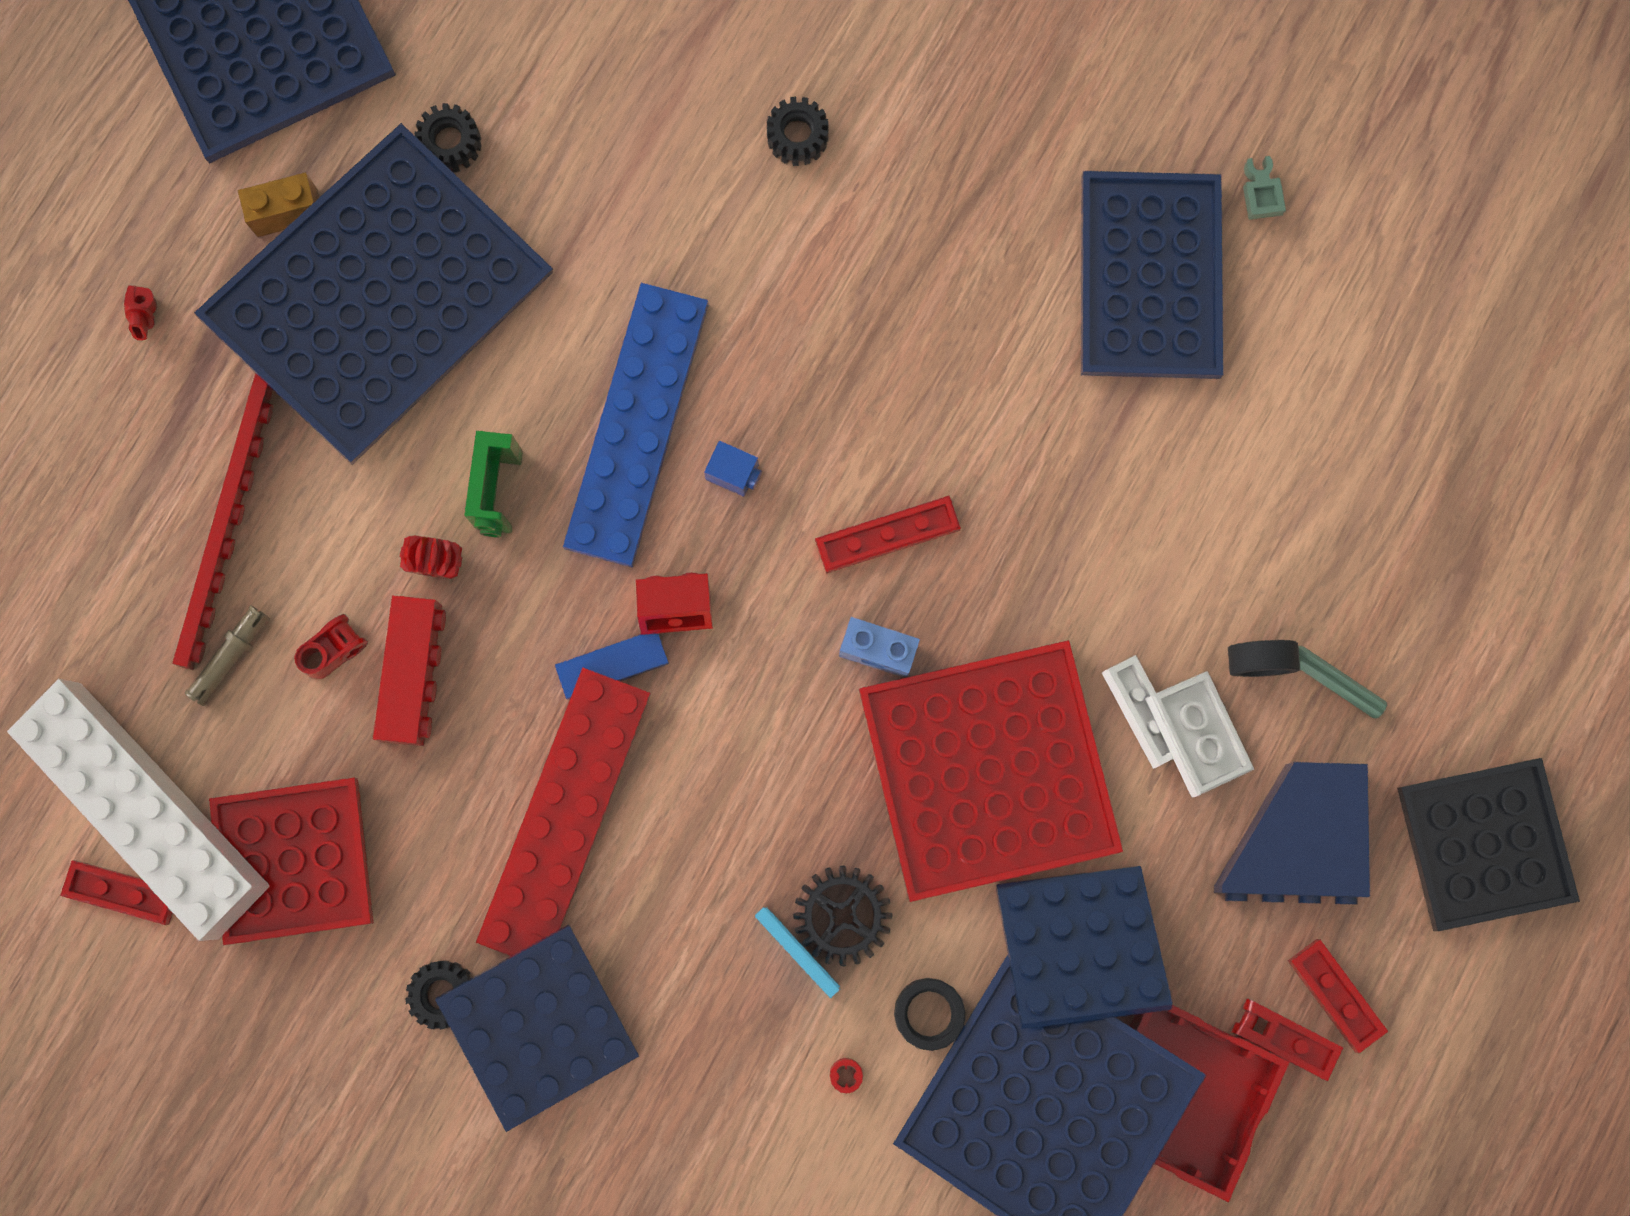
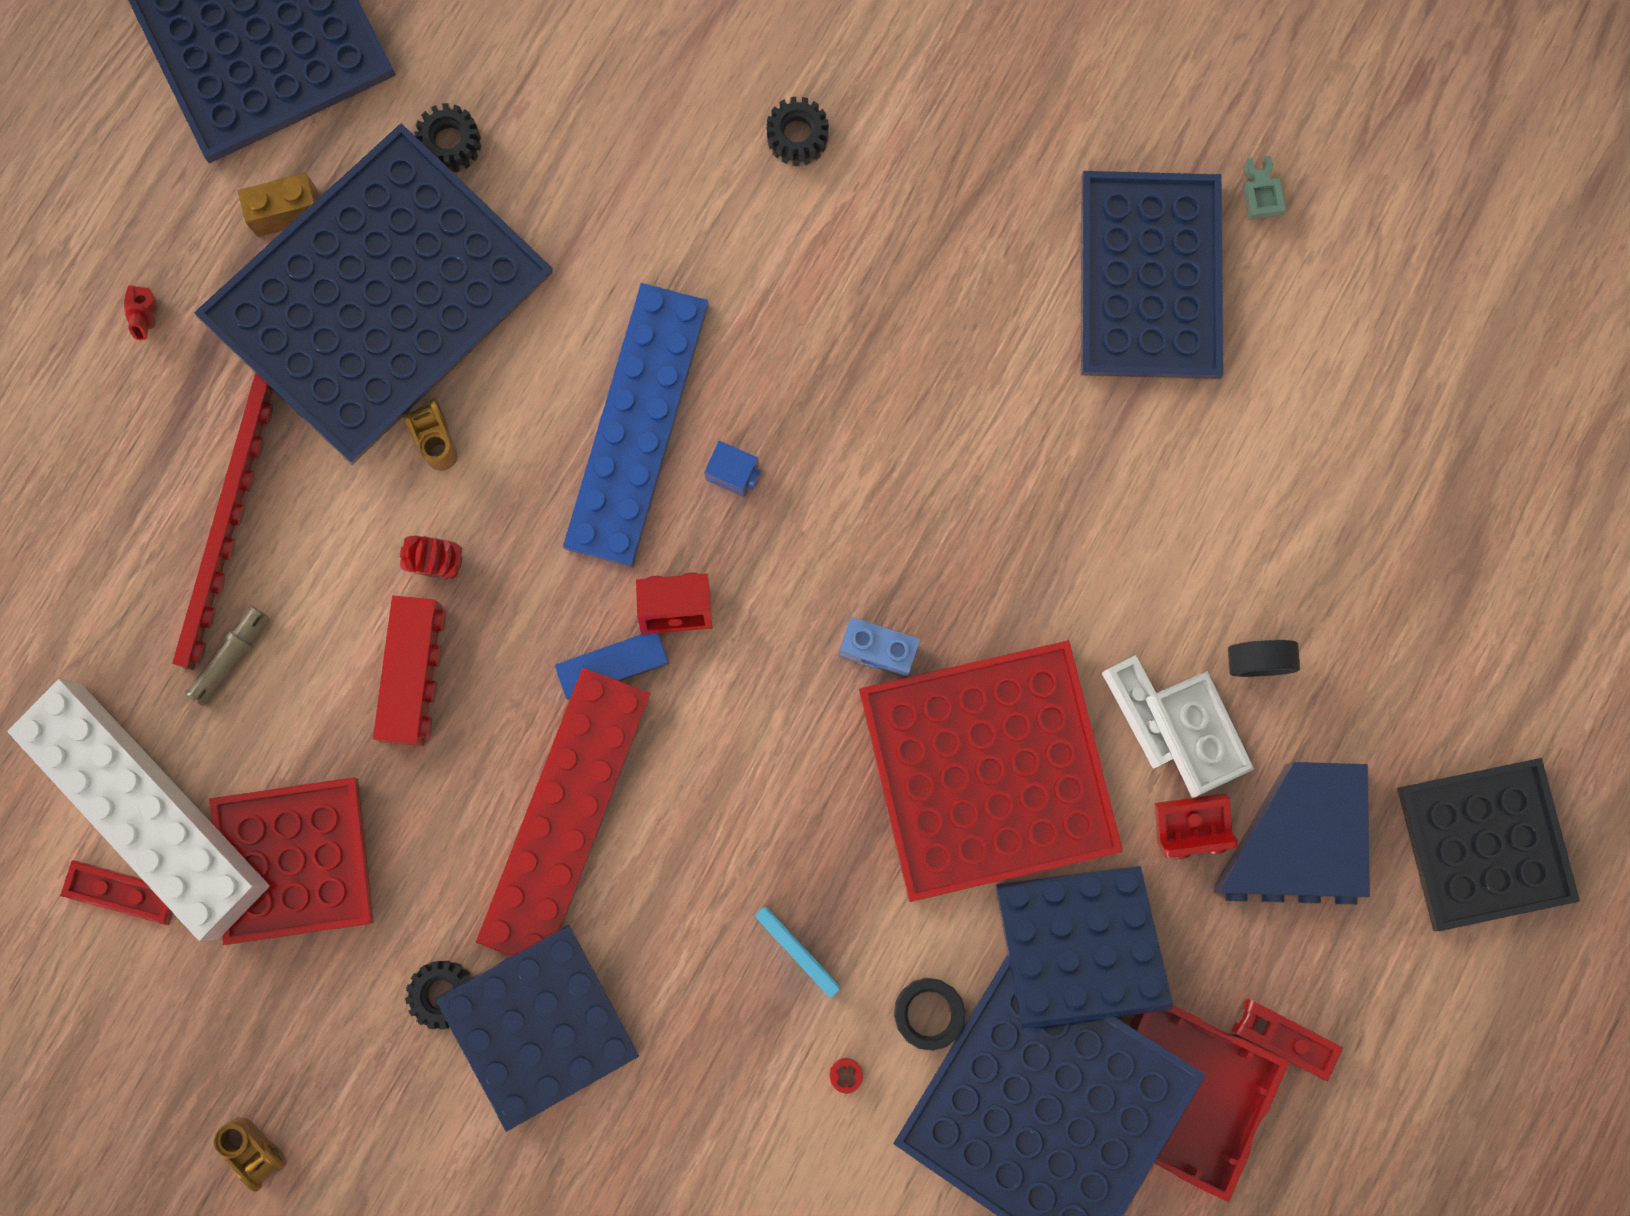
red piece [294,614,368,679] -> none
green panel [464,430,523,538] -> none
black gear [793,866,893,966] -> none
red tile [815,495,961,574] -> none
red plate [1288,939,1388,1054] -> none
sand green axle [1298,646,1387,718] -> none
none -> pearl gold piece [213,1118,287,1192]
none -> pearl gold piece [403,398,457,471]
none -> red bracket [1155,793,1238,859]

